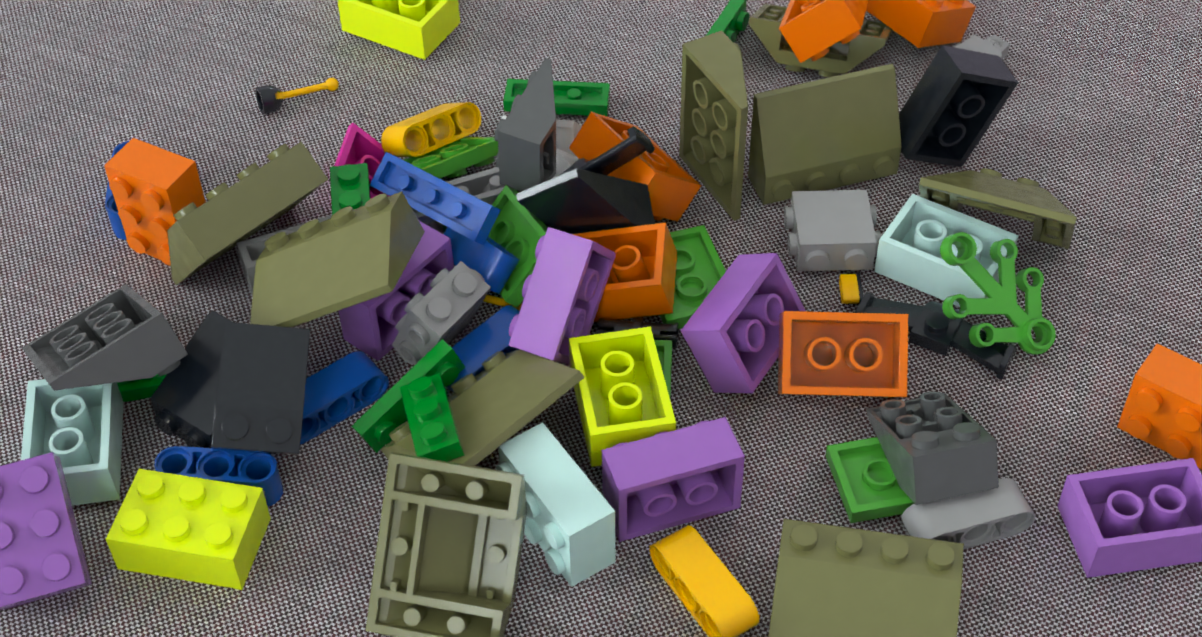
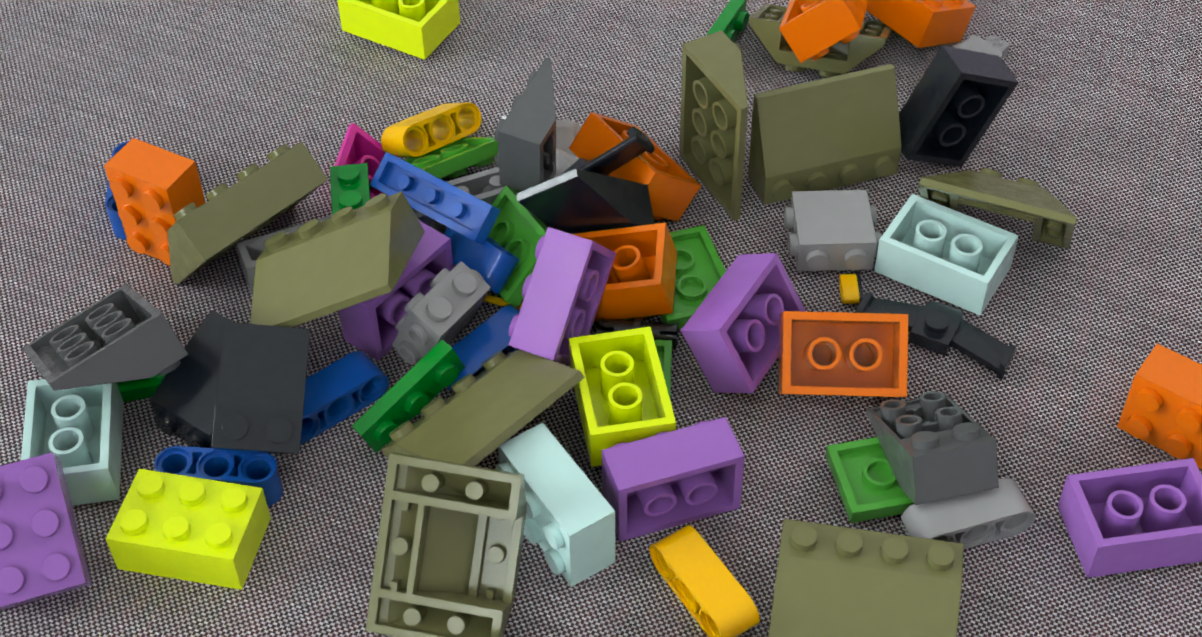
hinge [255,78,339,114] -> none
green plate [400,373,464,462] -> none
green plate [503,78,610,116] -> none
bright green plant [940,232,1056,355] -> none

